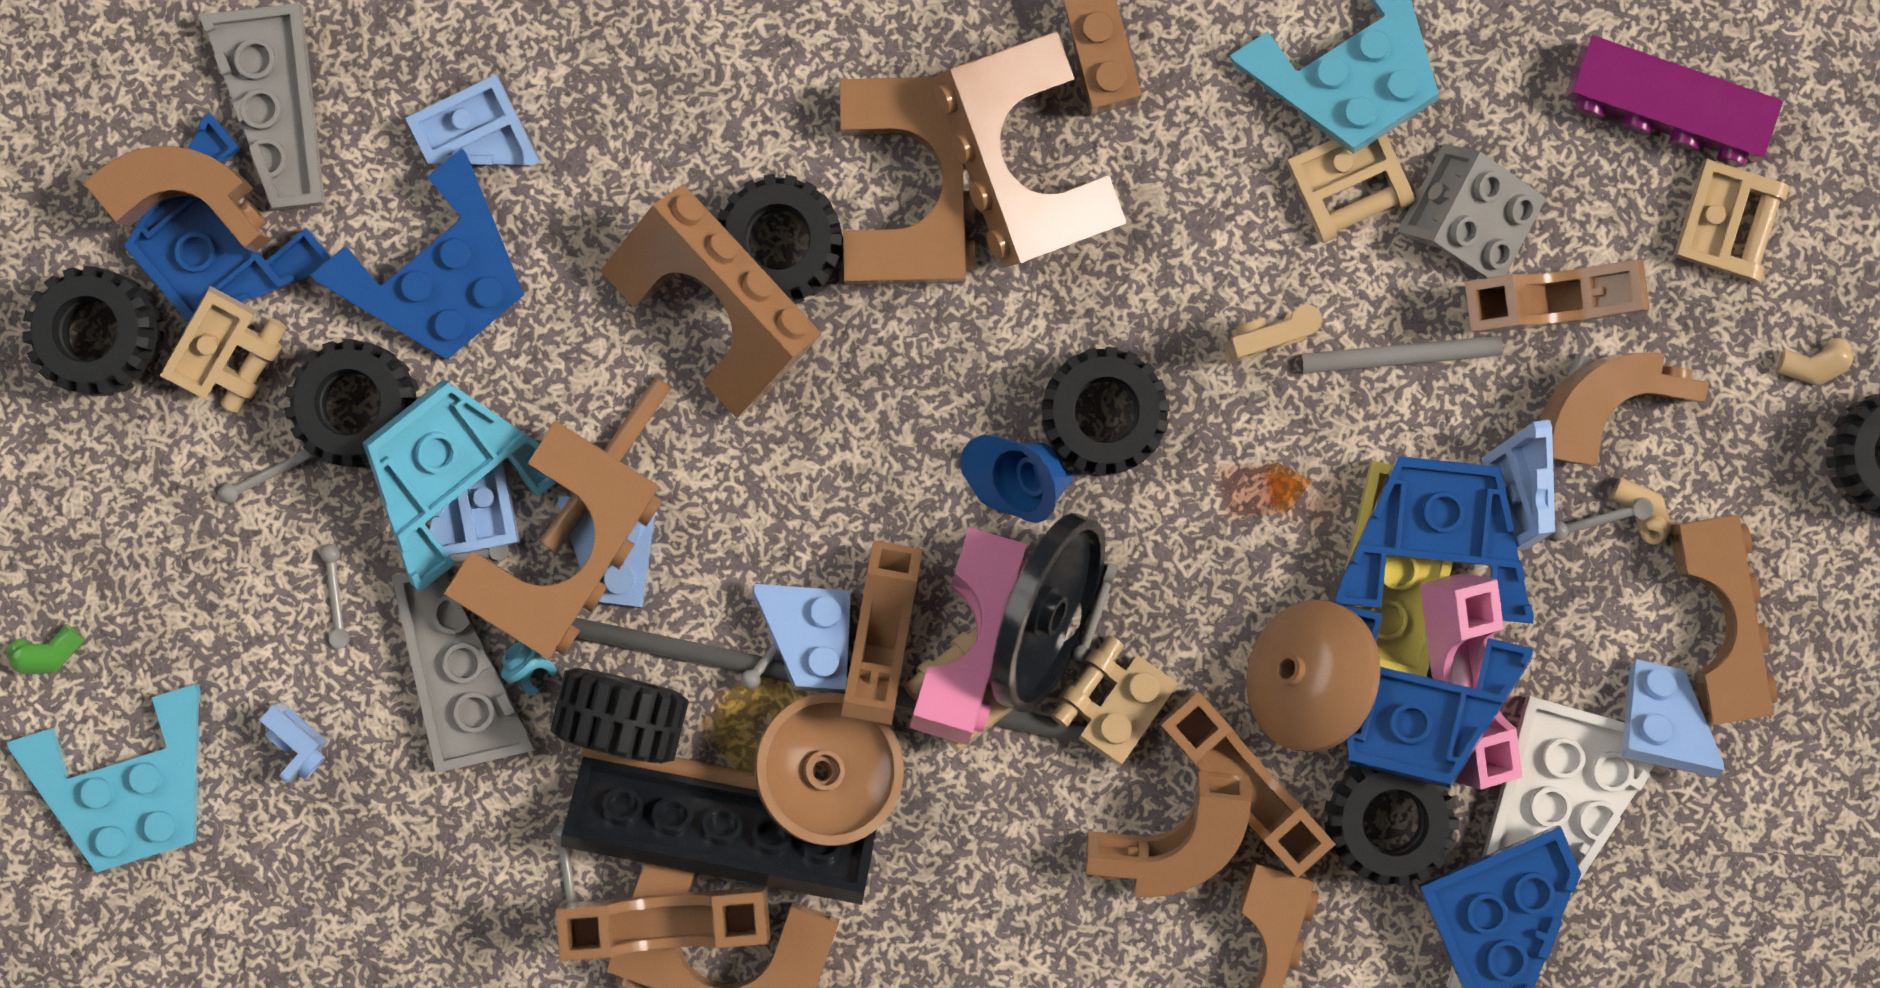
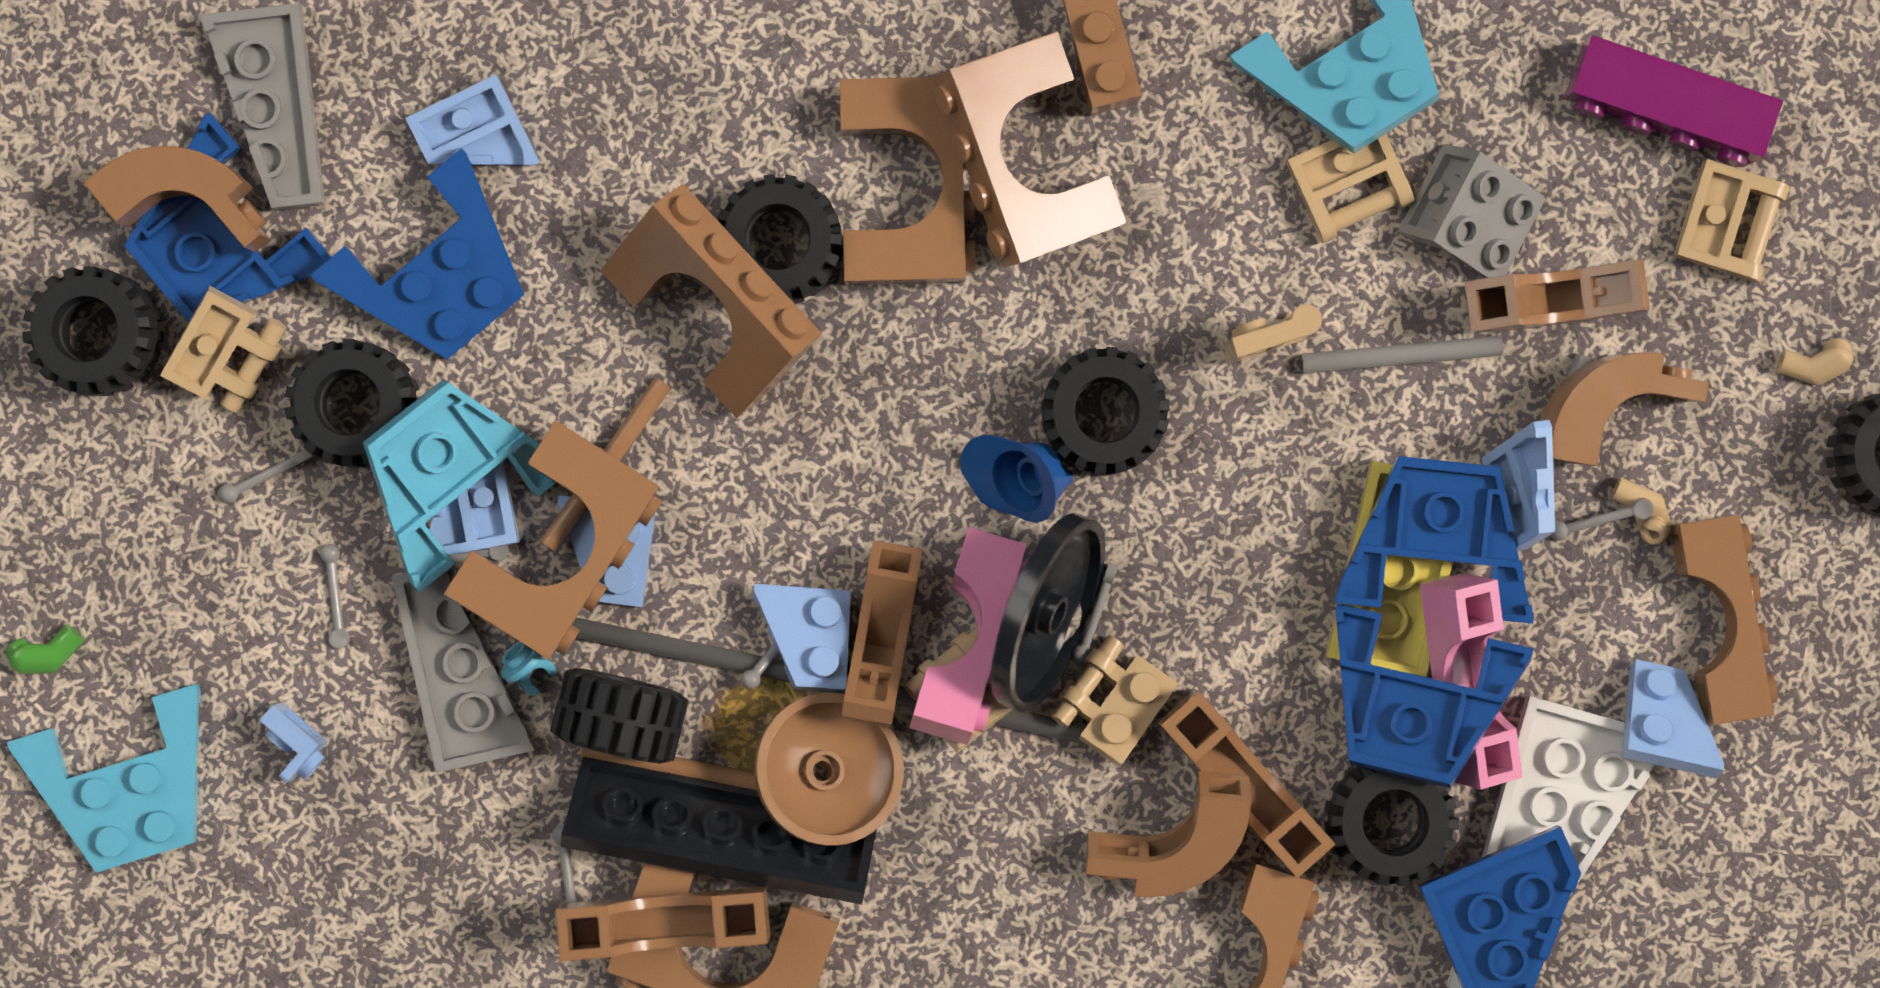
medium nougat dish [1246,600,1380,752] -> none
clear orange slope [1263,462,1312,514] -> none

